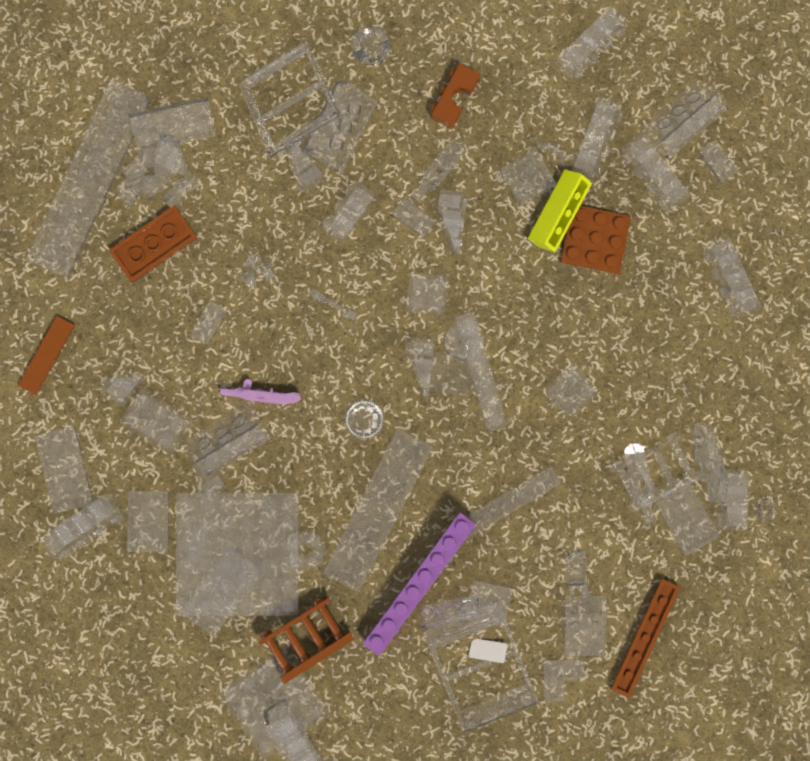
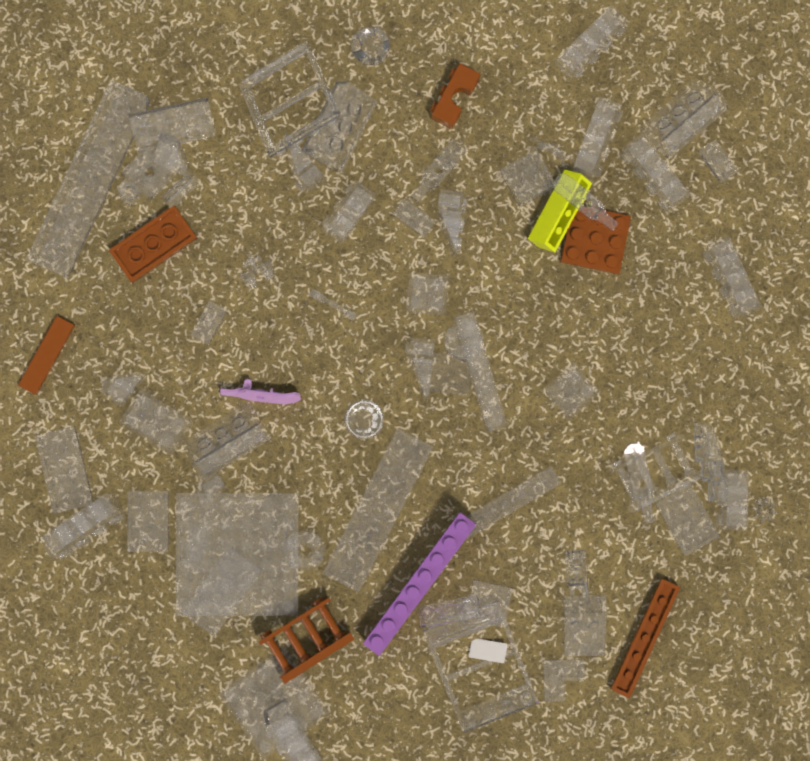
none -> clear piece [553,174,619,231]

